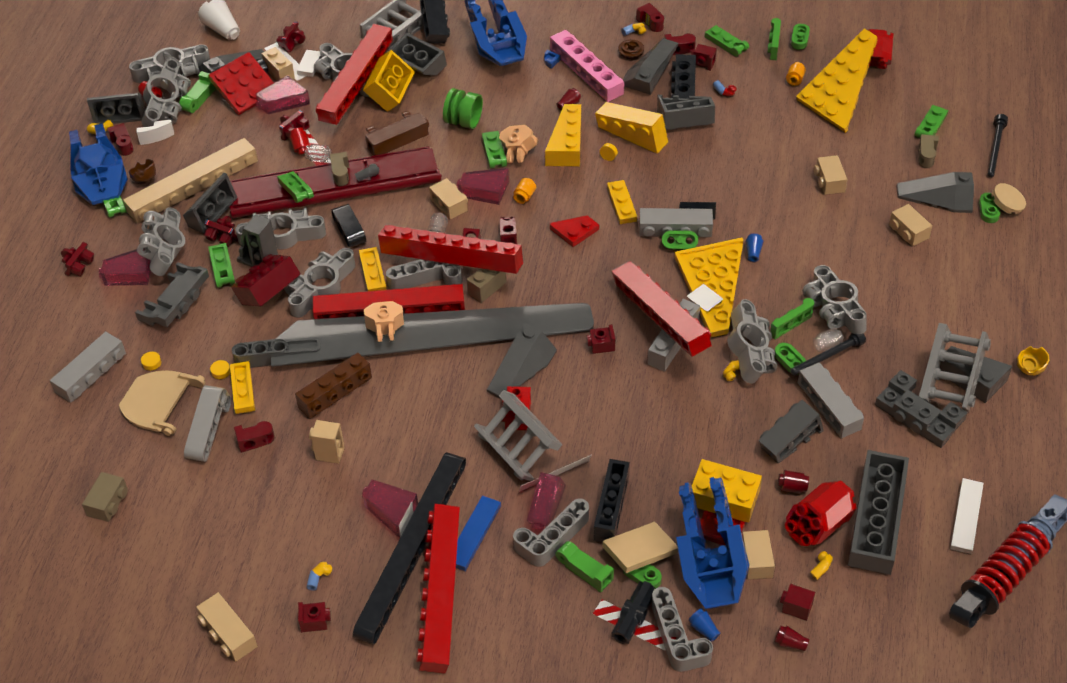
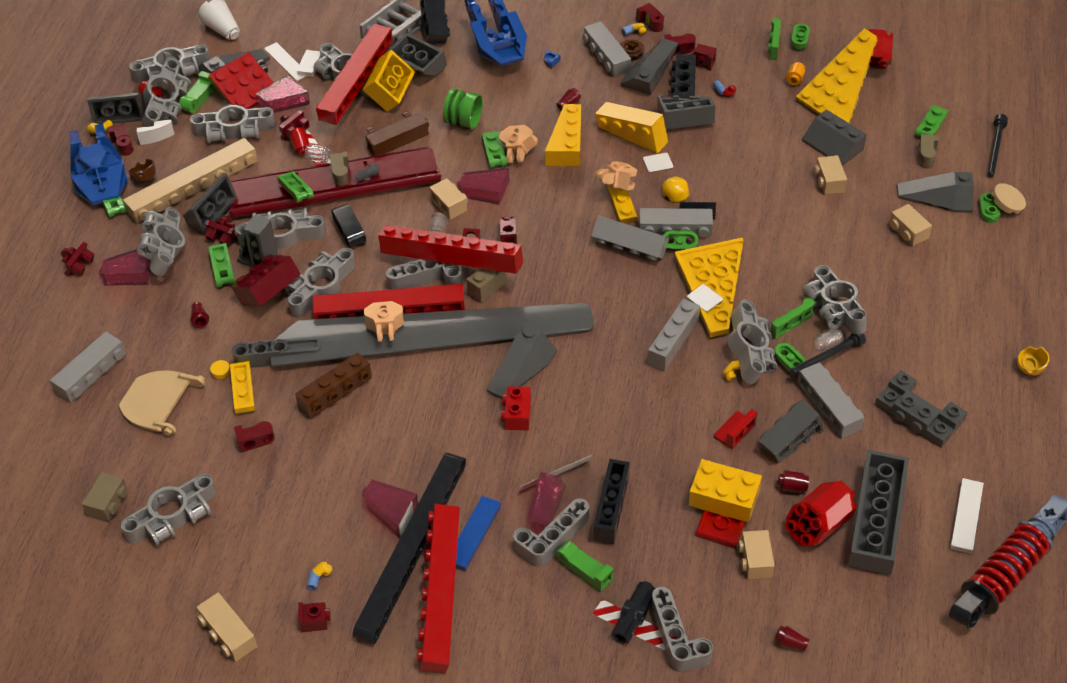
dark grey bracket [135,262,209,327] -> none
yellow tile [141,352,161,371] -> none
light grey beam [184,385,231,462] -> none
tan brick [261,47,295,85] -> none
dark red hips [276,22,306,52] -> none
tan brick [309,420,345,464] -> none
yellow plate [359,247,387,291] -> none
light grey fence [474,390,563,481] -> none
light orange brick [513,178,536,204] -> none
bright pink brick [550,30,624,102] -> none
red wing [550,215,599,247] -> none
dark red brick [586,324,616,354] -> none
yellow tile [600,143,618,161] -> none
tan tile [602,522,679,573] -> none
brick [612,261,712,357] -> none
bright green plate [623,564,662,588] -> none
blue connector [676,477,750,609] -> none
blue cone [688,609,721,642] -> none
bright green plate [705,25,749,57] -> none
blue cone [745,233,764,262] -> none
dark red brick [780,584,816,621] -> none
yellow arm [810,551,833,580] -> none
light grey fence [919,323,991,413] -> none
dark grey wedge [940,346,1012,403] -> none
none -> light grey piece [121,474,216,546]
none -> light grey piece [190,105,276,143]
none -> dark red cone [190,302,209,328]
none -> light grey brick [582,21,631,77]
none -> light grey brick [591,215,670,261]
none -> light nougat hinge [595,161,637,190]
none -> white sticker [643,153,674,172]
none -> yellow hair [662,176,689,203]
none -> red panel [714,409,758,450]
none -> dark grey slope [802,110,867,166]

